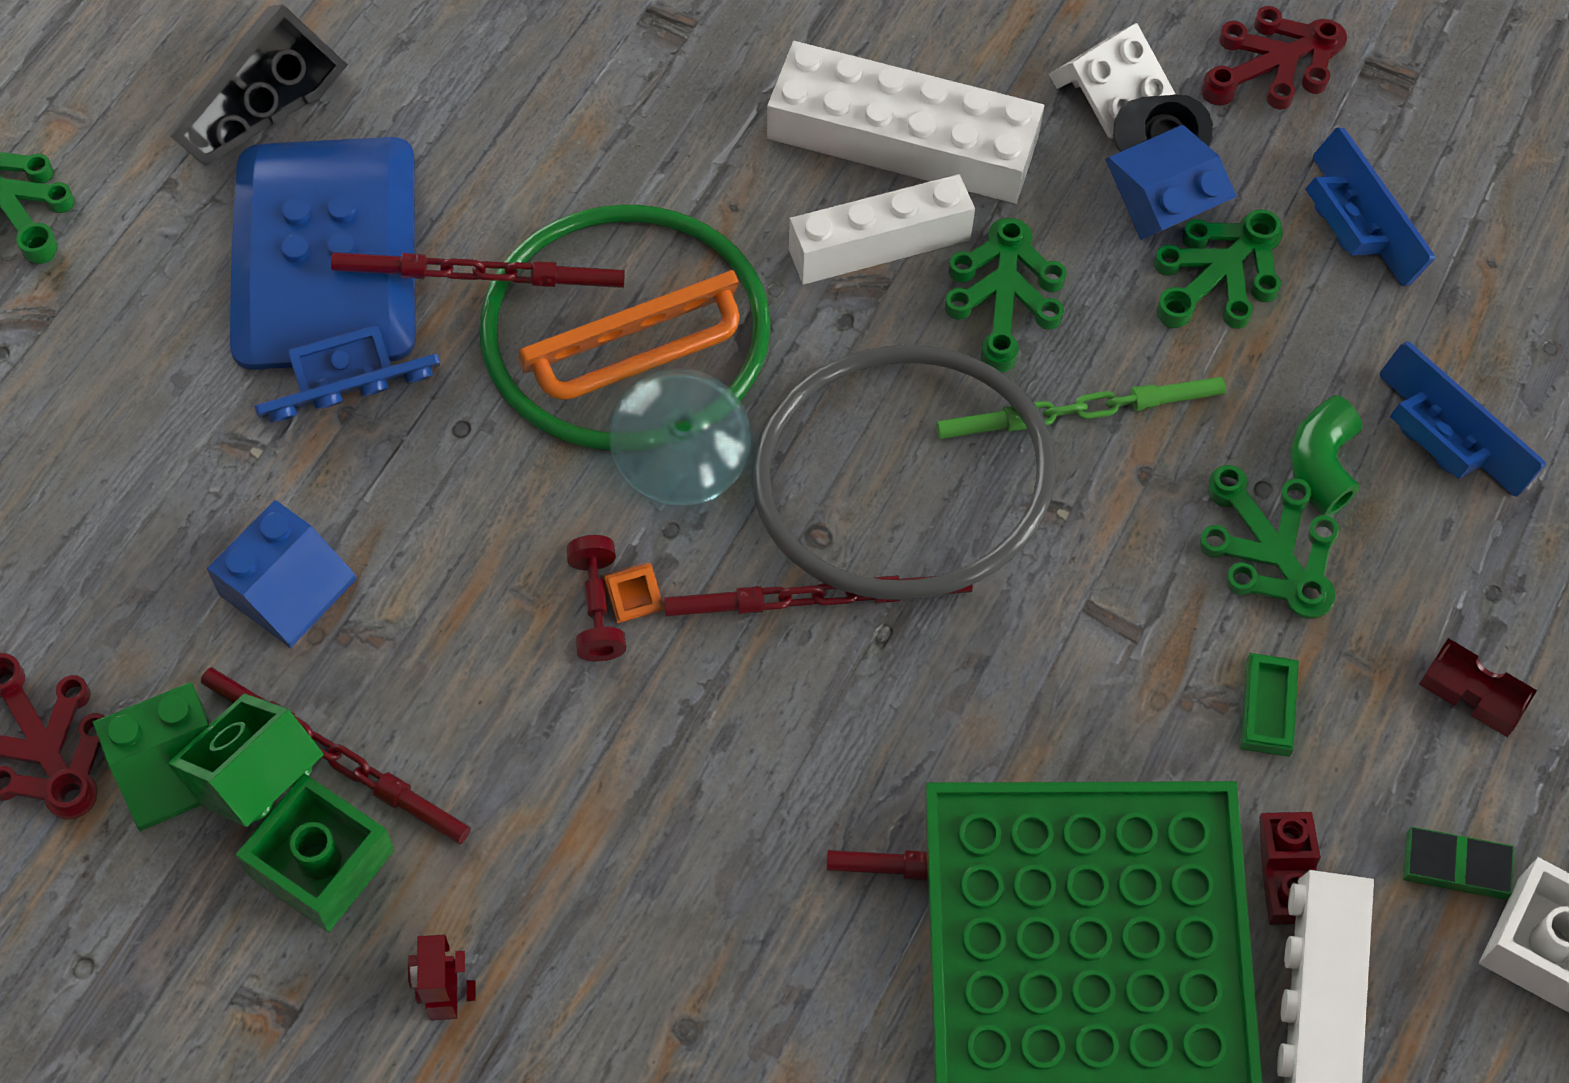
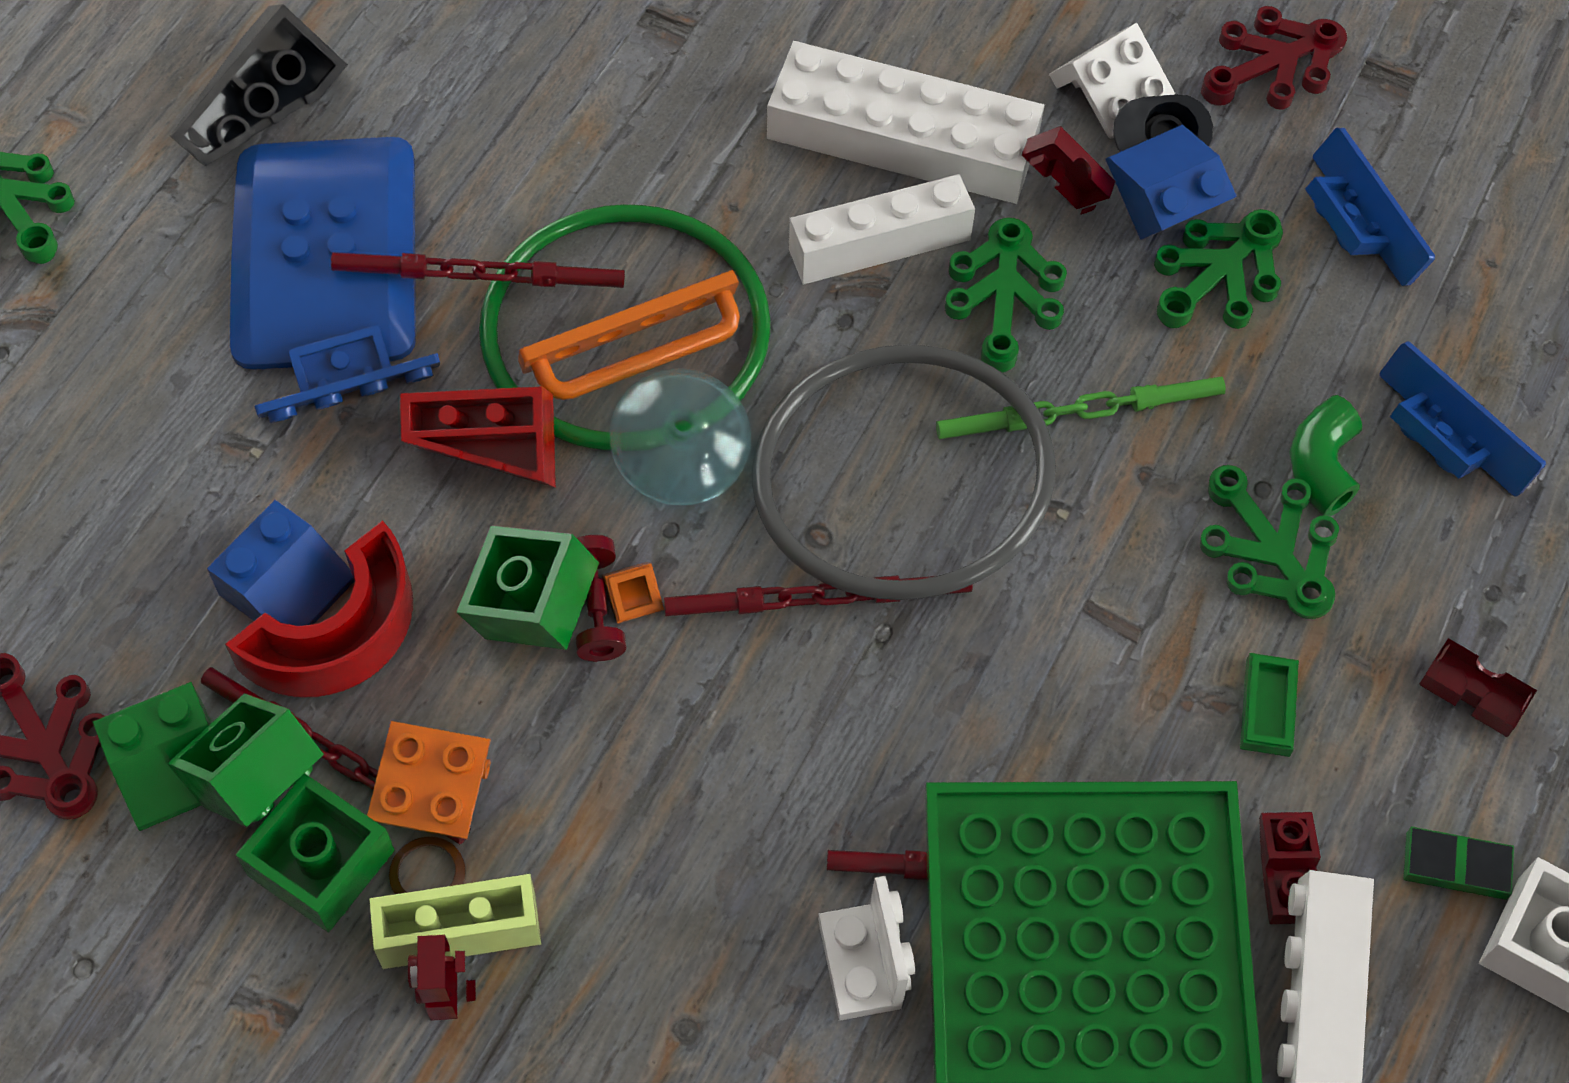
none -> red brick [225,520,413,697]
none -> orange hinge [367,721,491,839]
none -> yellowish green brick [369,874,541,969]
none -> reddish brown piece [389,837,466,894]
none -> red wedge [400,386,556,488]
none -> green brick [456,526,599,650]
none -> white bracket [818,876,915,1021]
none -> dark red piece [1022,126,1116,215]

